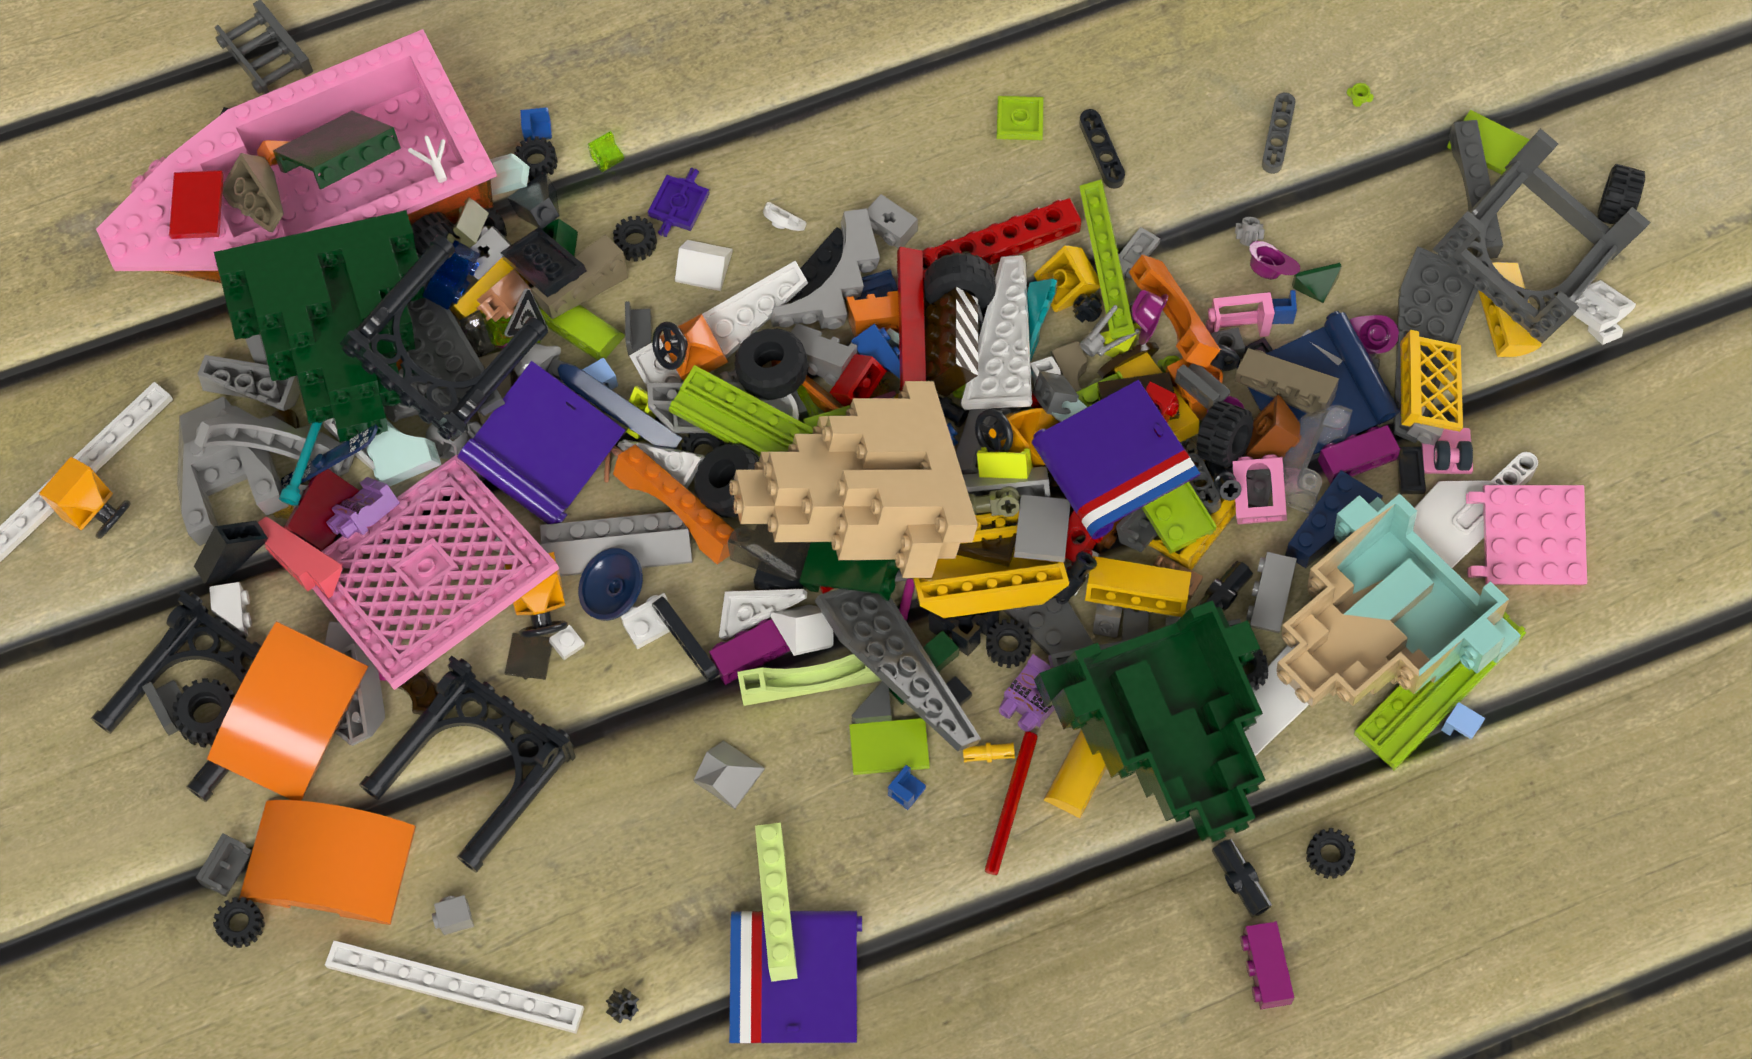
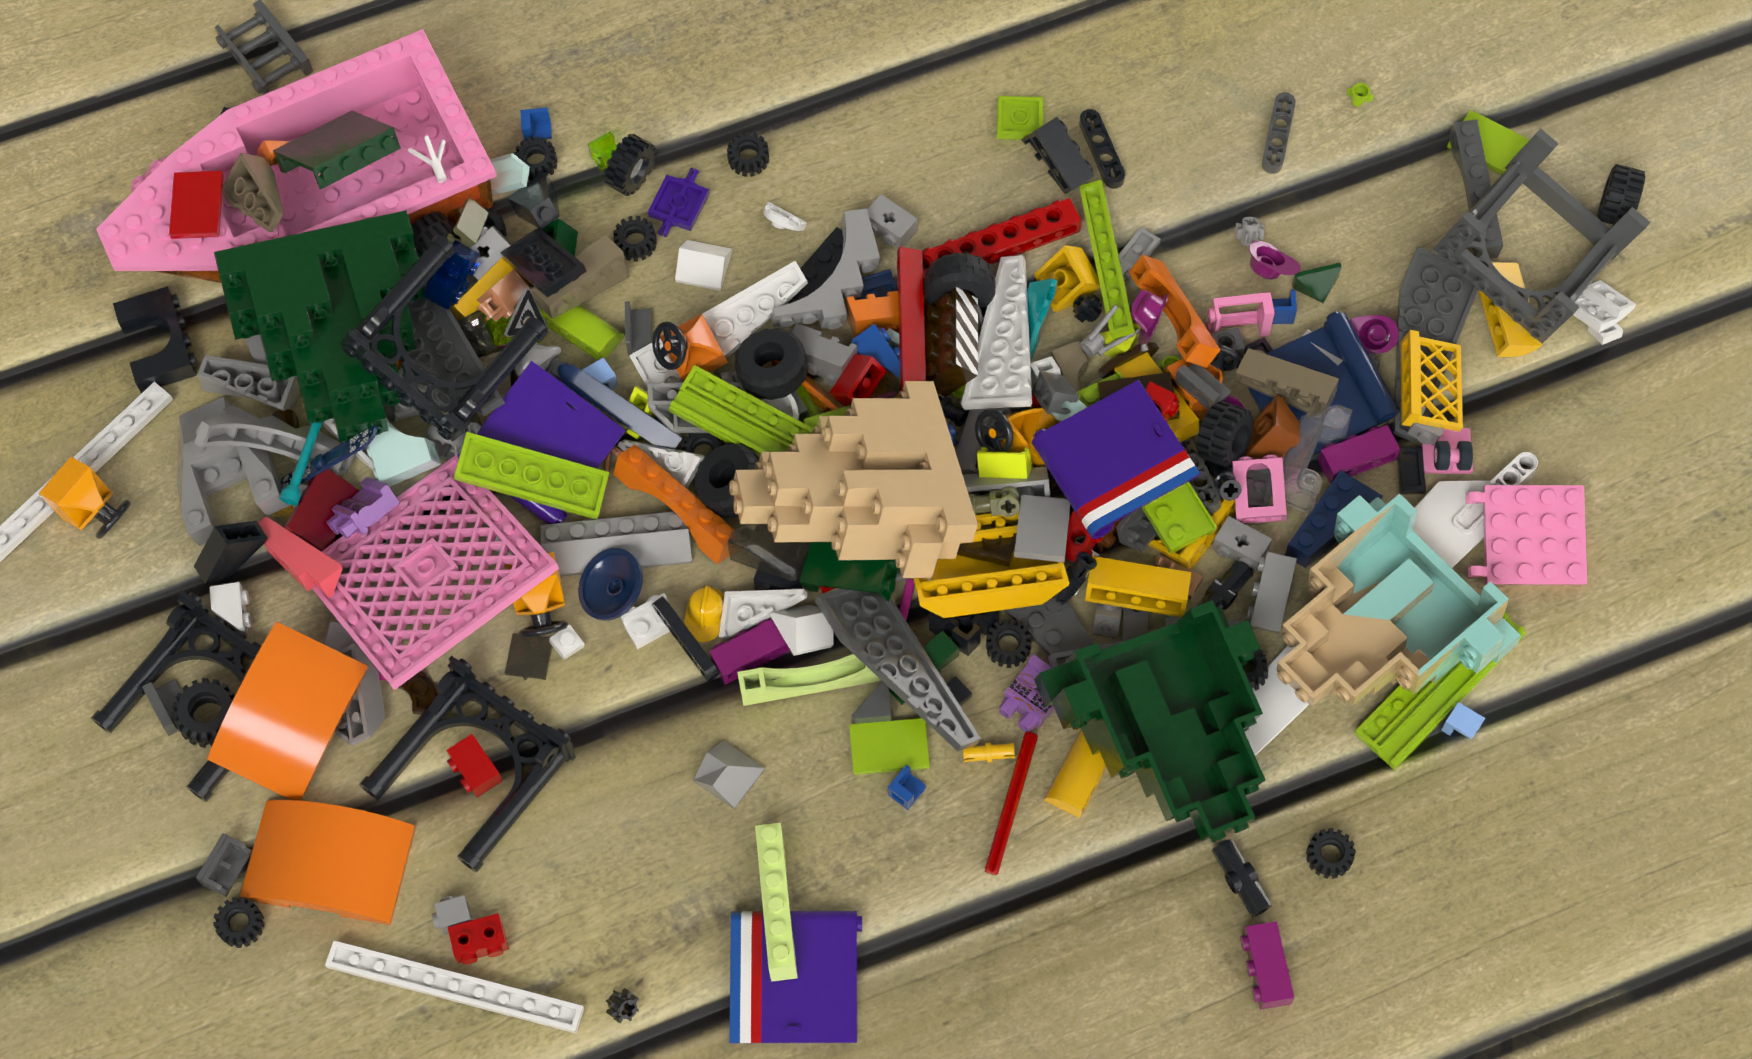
none -> black arch [113,286,198,393]
none -> red brick [446,734,502,798]
none -> red brick [447,913,509,965]
none -> lime plate [453,432,609,520]
none -> black wheel [603,134,657,196]
none -> yellow piece [684,585,724,643]
none -> black tyre [727,132,769,177]
none -> black wedge [1021,117,1094,194]
none -> light grey brick [1212,516,1272,572]

